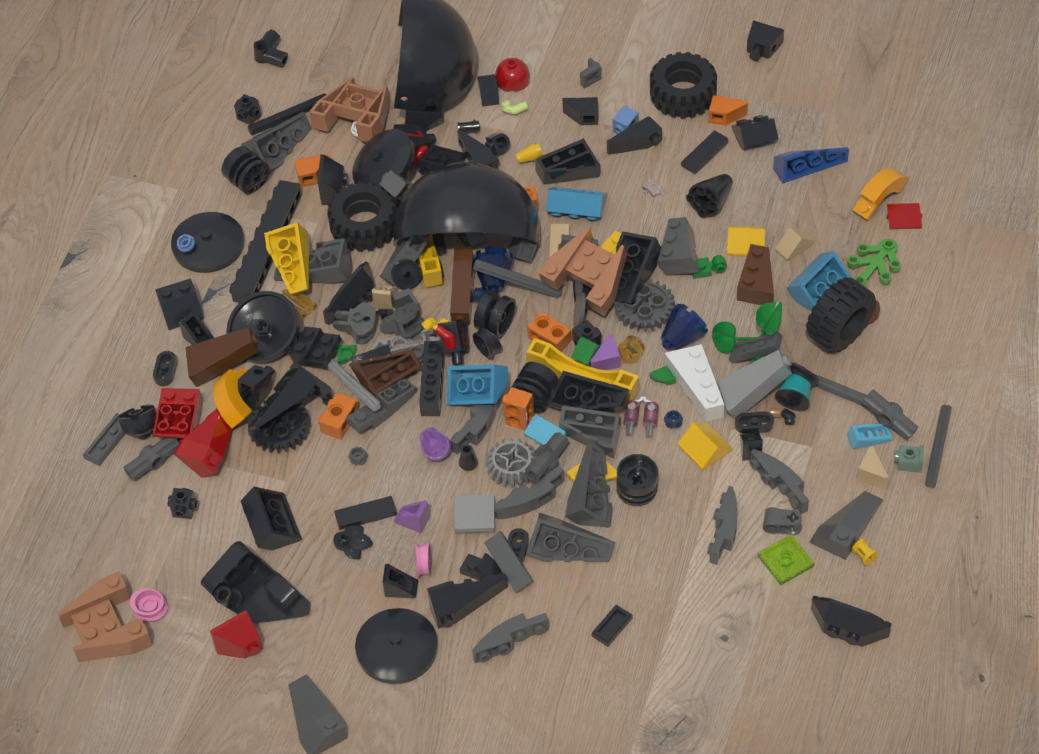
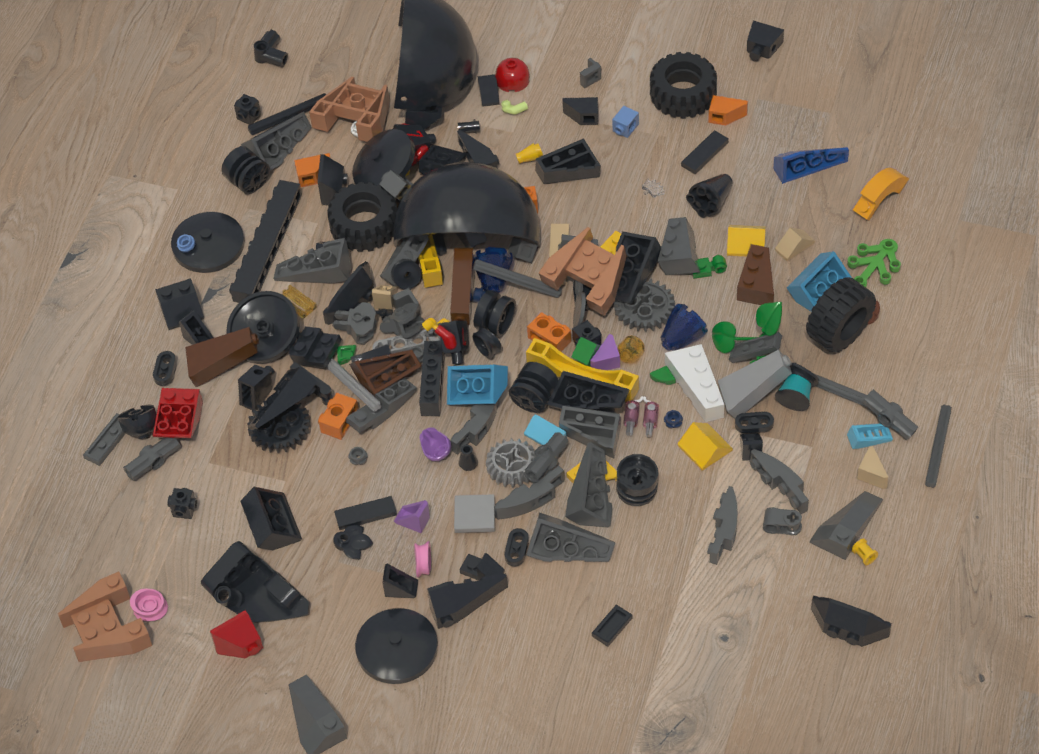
red wedge [174,408,232,478] -> none
light orange arch [213,367,252,428] -> none
yellow wedge [264,222,309,295] -> none
dark grey slope [472,613,549,664] -> none
dark grey tile [484,531,534,593] -> none
black plate [485,133,510,154] -> none
orange brick [502,387,534,430] -> none
dark azure slope [546,187,607,220] -> none
black slope [606,116,662,155] -> none
black slope [731,115,778,148] -> none
clear neon green plate [758,534,815,585] -> none
black arm [770,408,796,425] -> none
red piece [886,203,923,230] -> none
sand green brick [894,445,924,473] -> none

